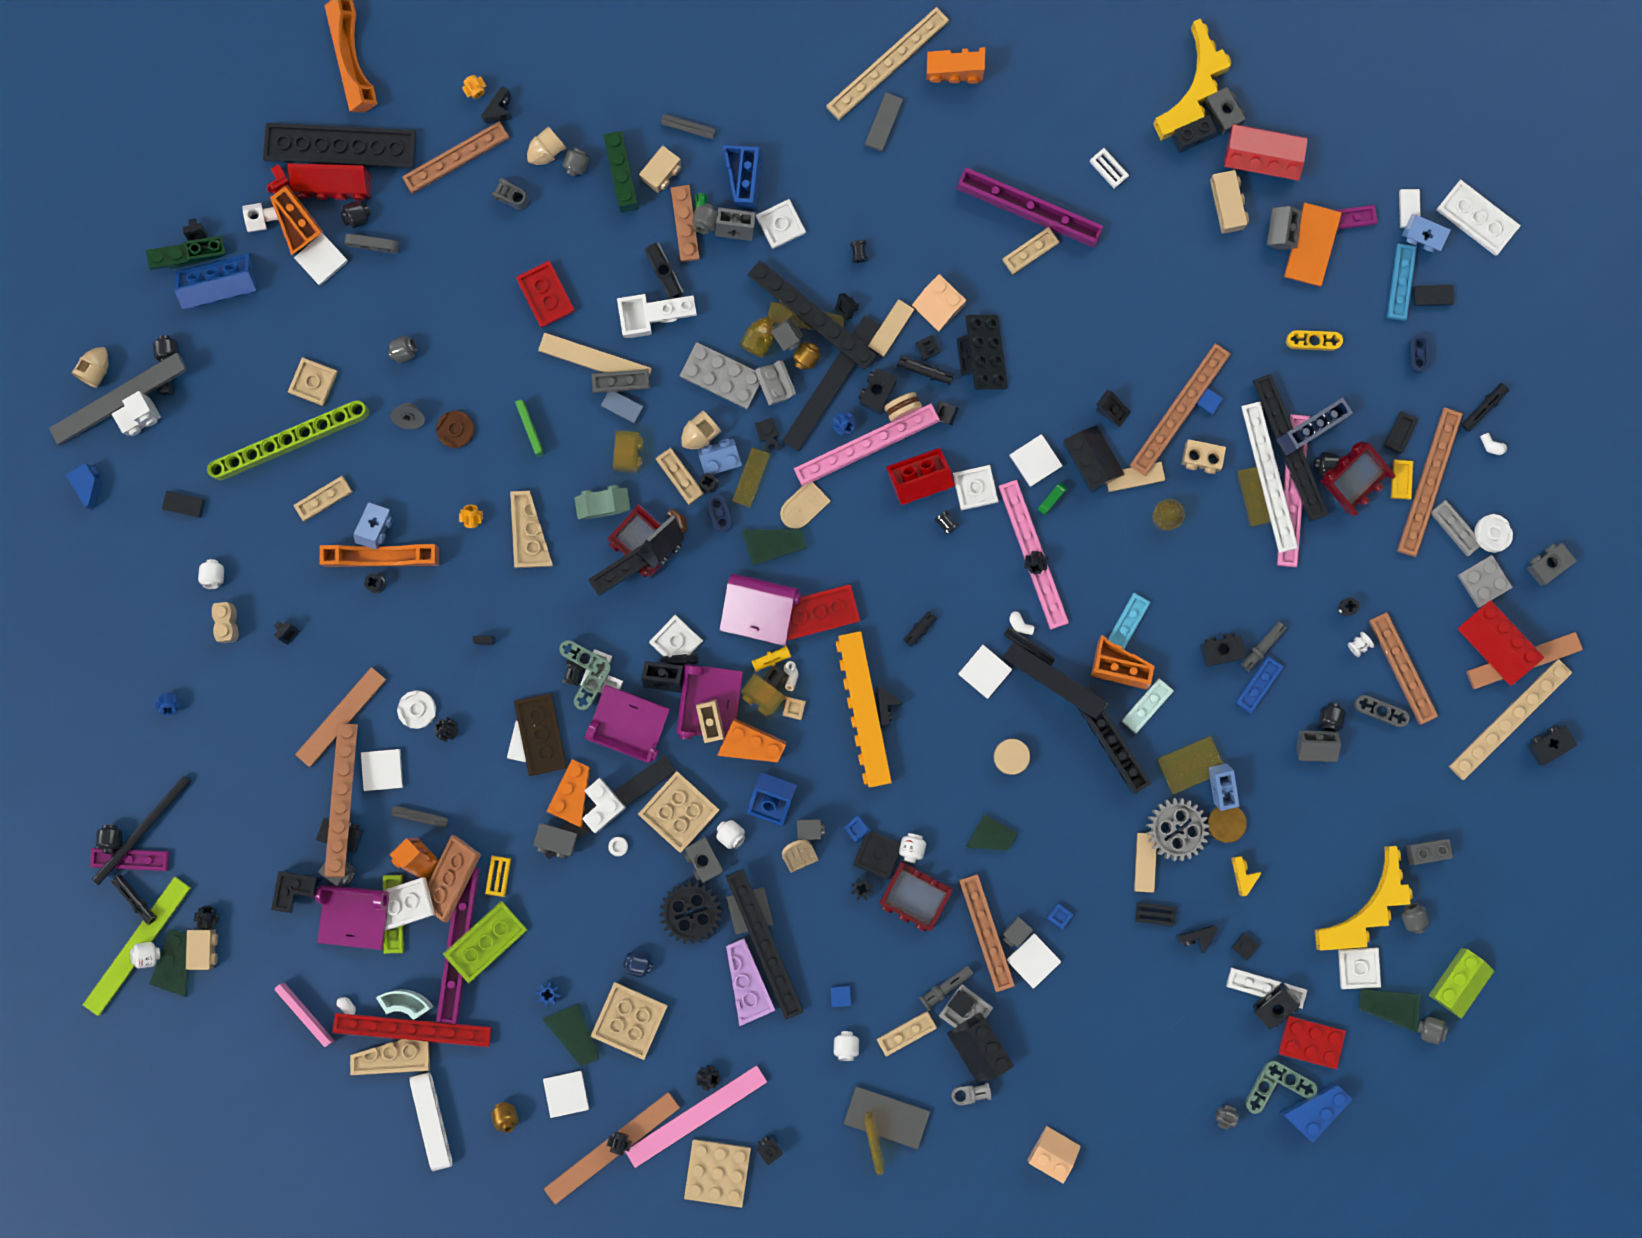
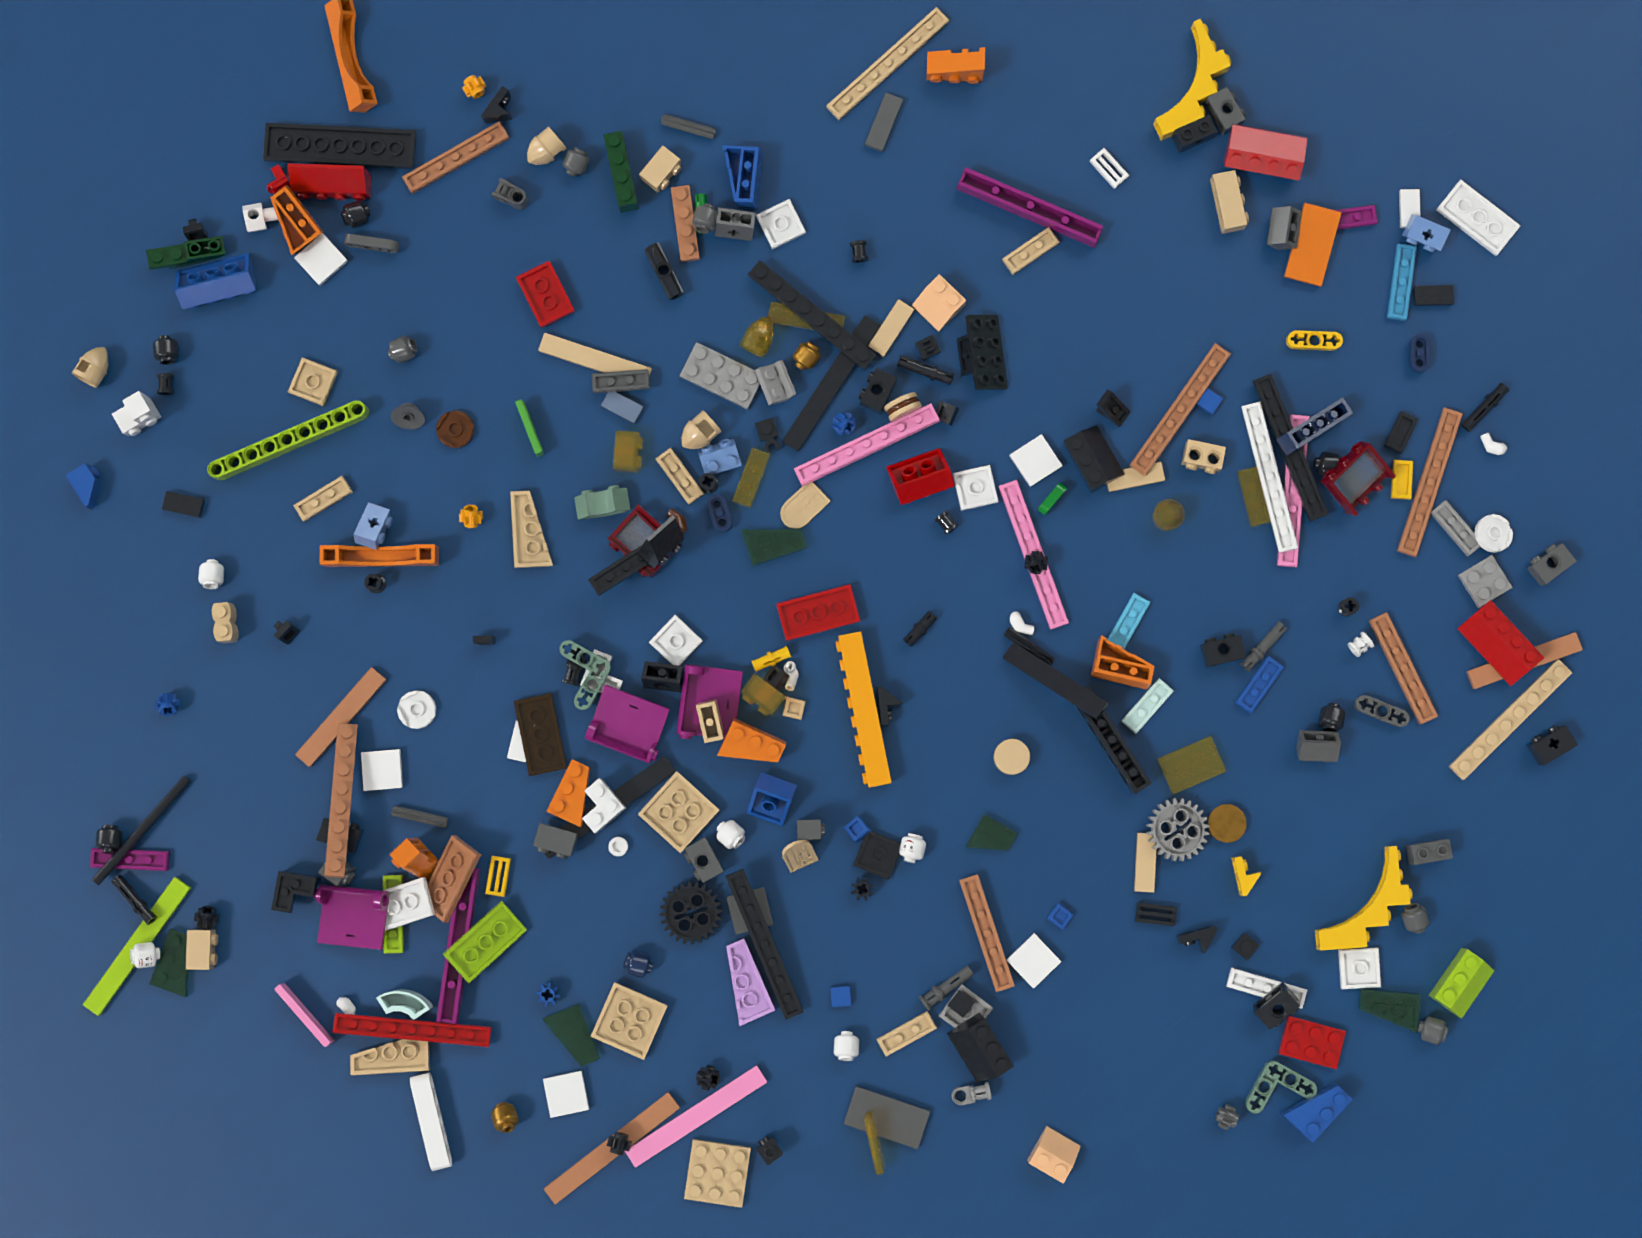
dark grey tile [49,353,187,445] -> none
black gear [434,717,459,742] -> none
white plate [617,294,697,338] -> none
black axle [661,653,699,665] -> none
door [720,573,801,646] -> none
dark grey brick [771,316,803,351] -> none
black tile [835,293,860,320] -> none
clear window [879,861,953,932] -> none
white tile [958,645,1012,699] -> none
dark grey brick [1002,916,1033,947] -> none
medium blue brick [1208,763,1240,811] -> none

